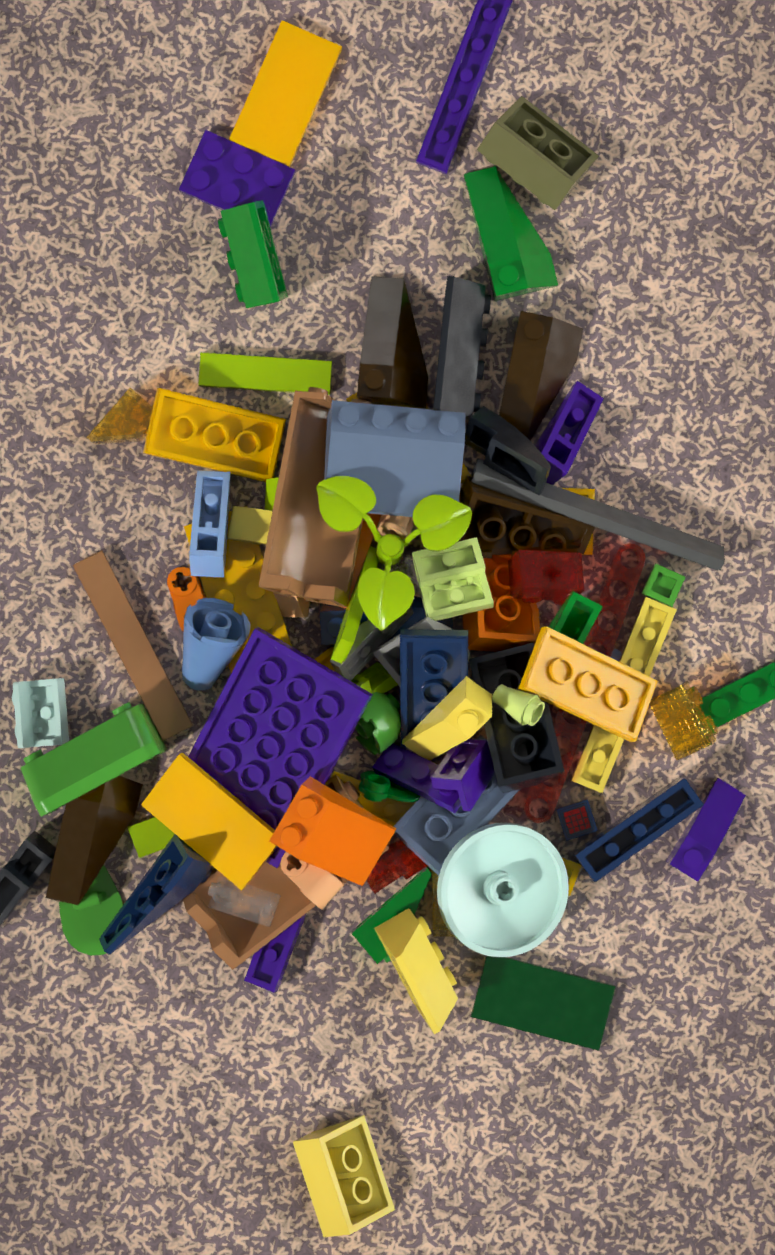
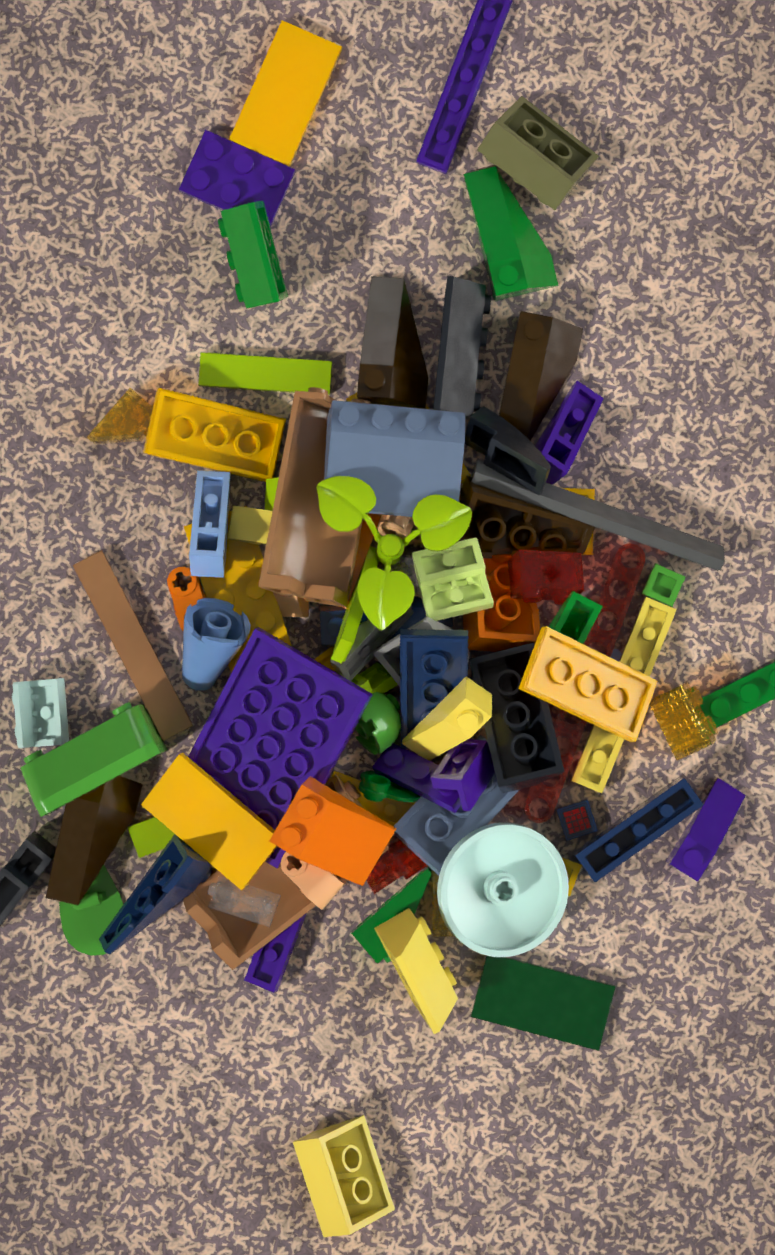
yellowish green cone [492,684,545,726] -> none

